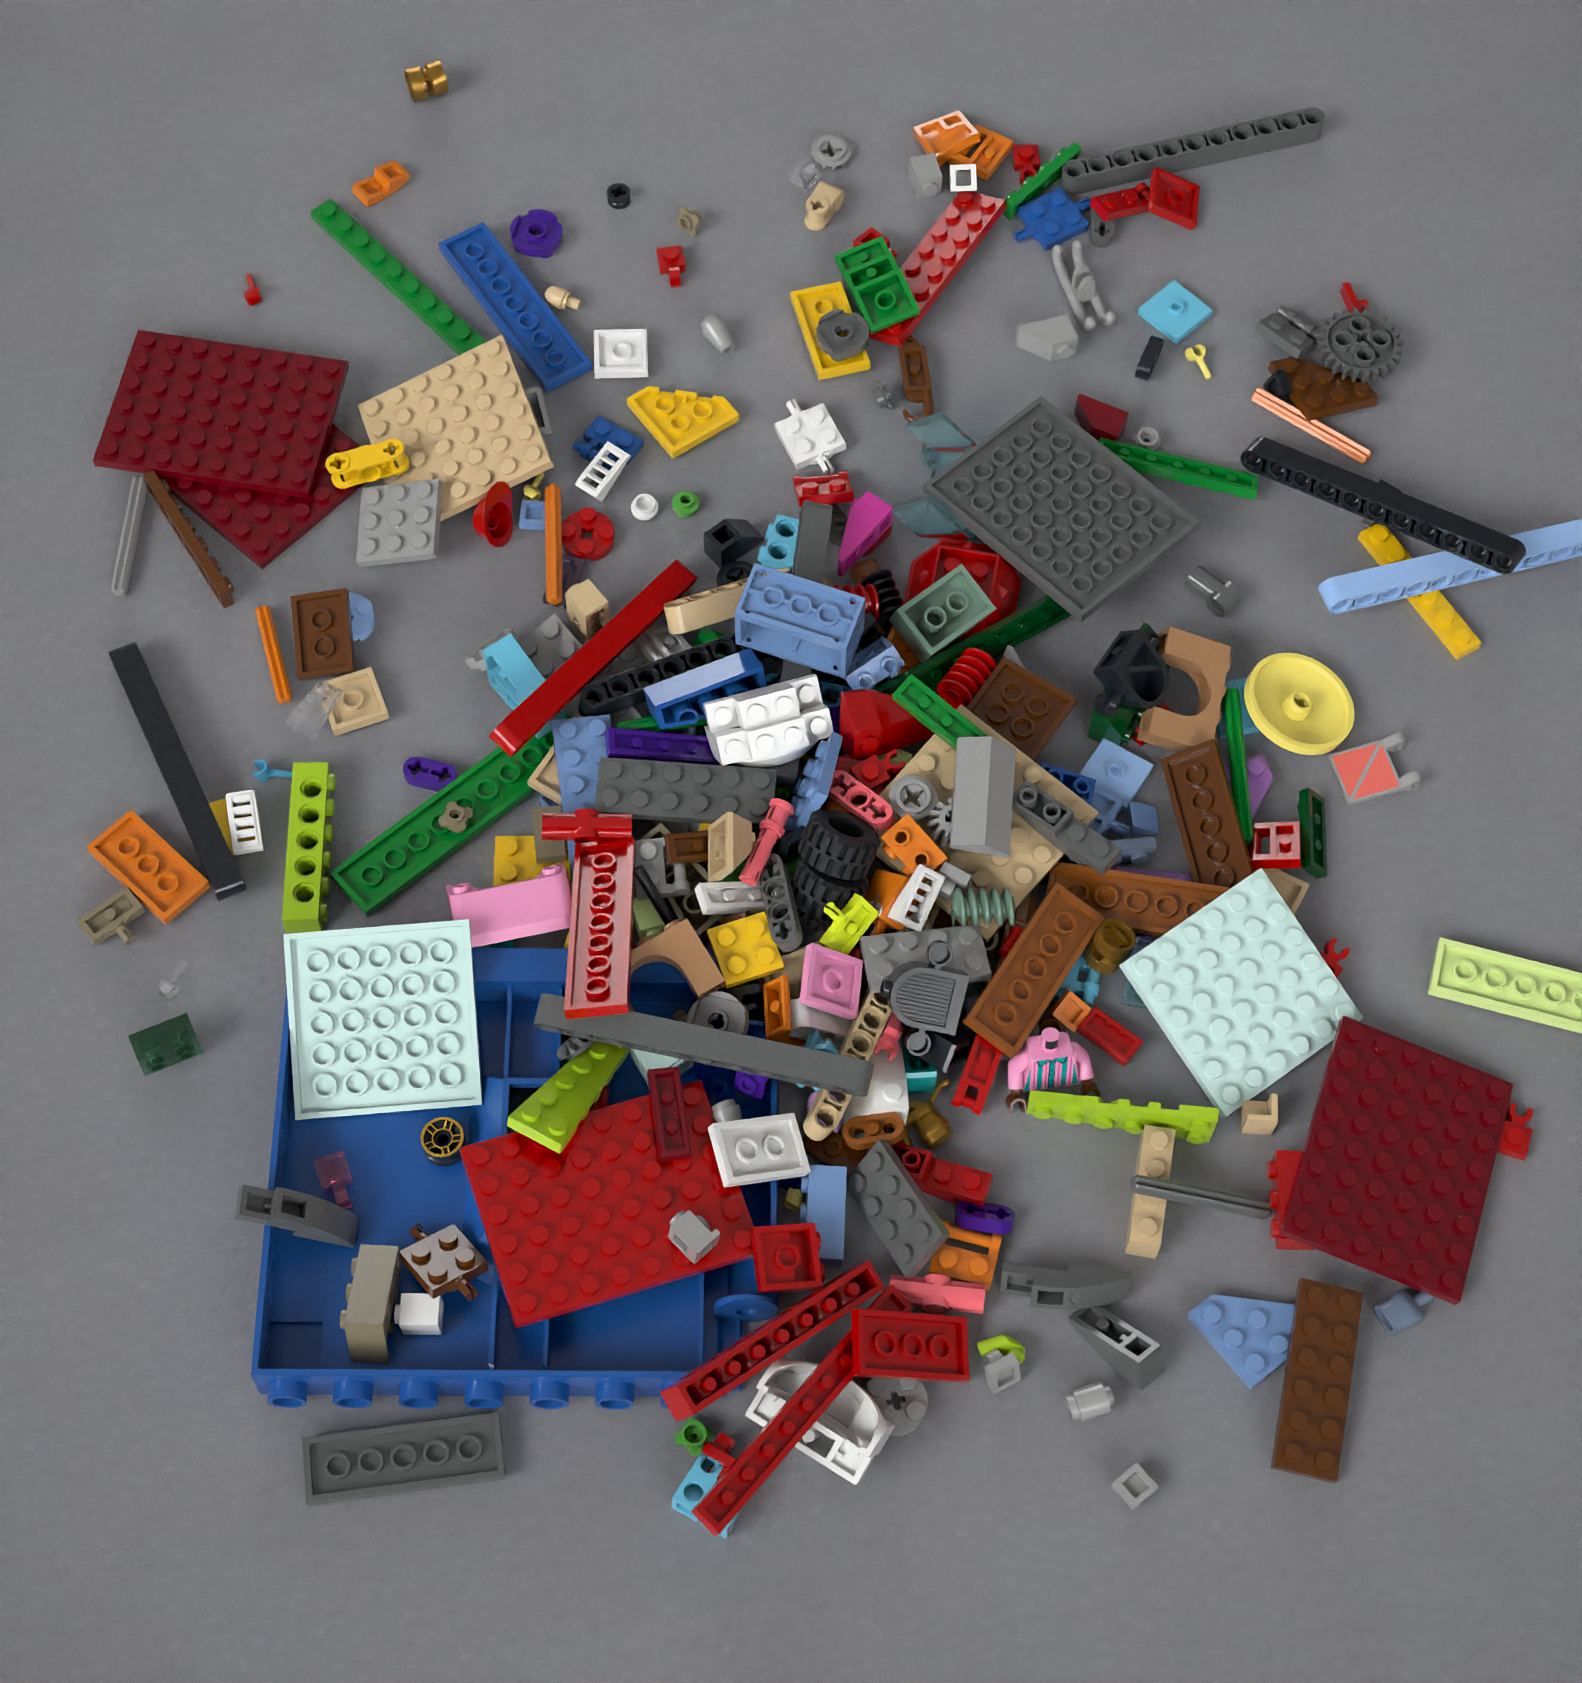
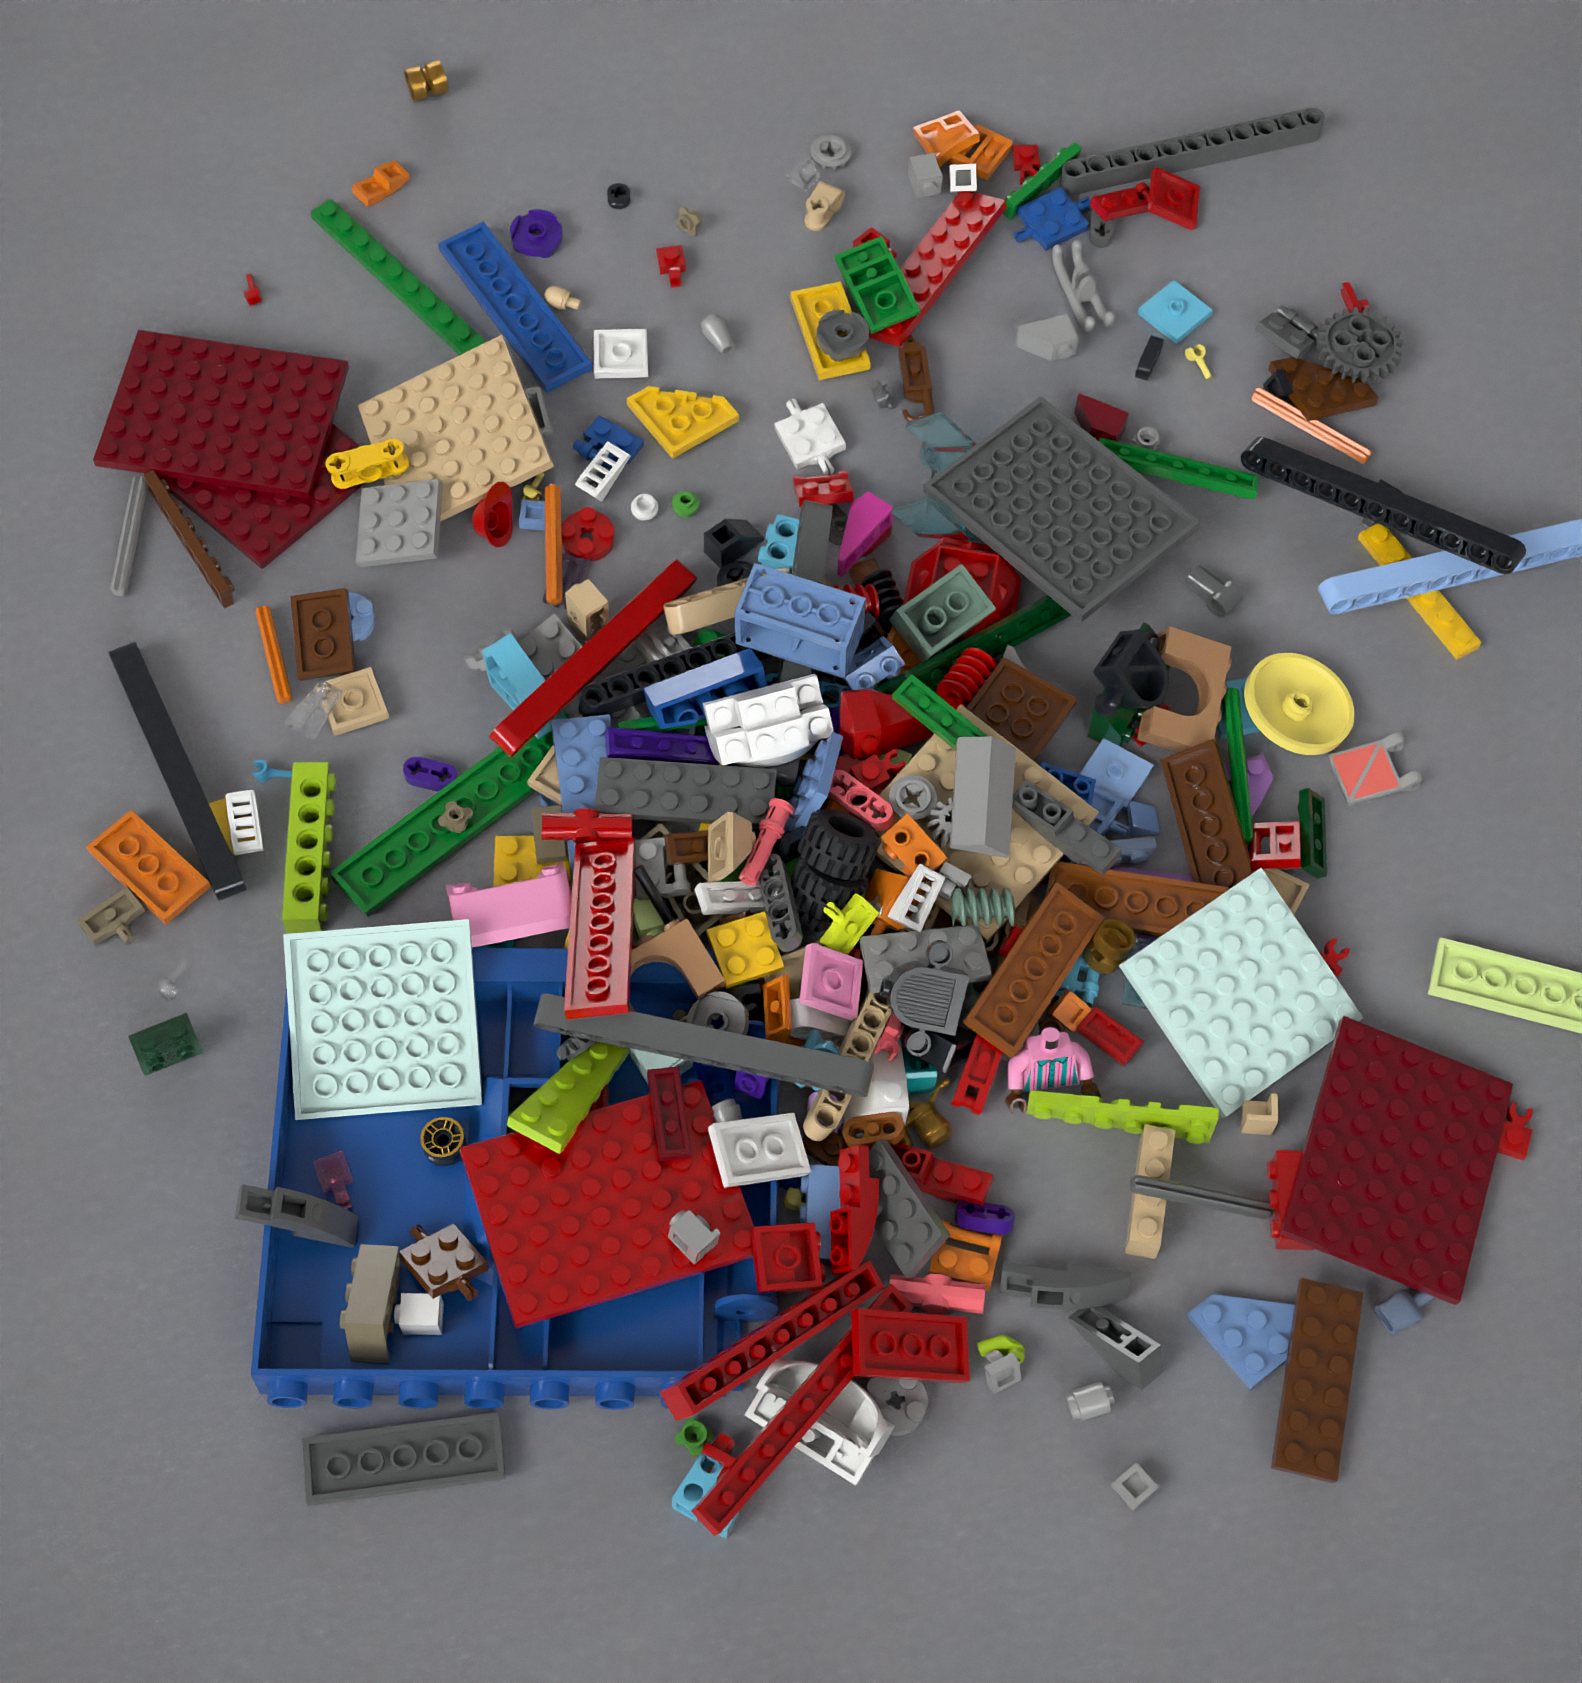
none -> red slope [830,1145,879,1275]

